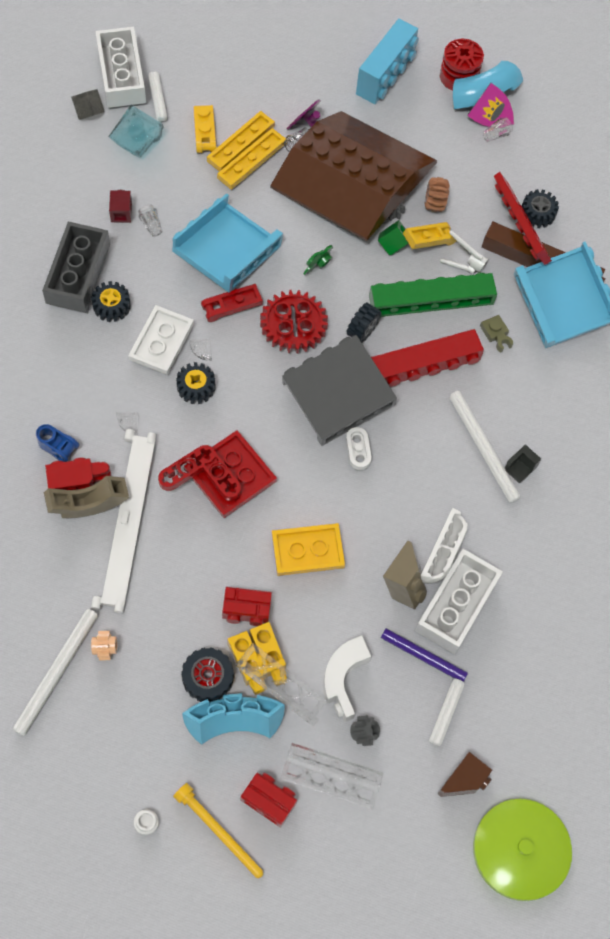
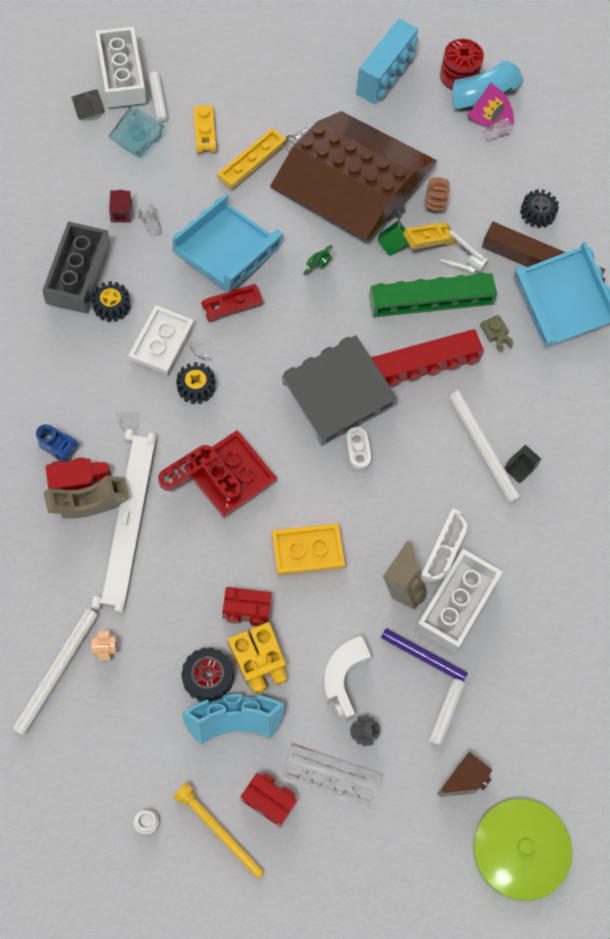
yellow plate [207,111,275,171] -> none
clear fence [235,643,327,727] -> none
red gear [260,290,328,354] -> none
magenta shield [286,99,321,130] -> none
black wheel [346,302,382,343] -> none
red plate [494,172,552,265] -> none

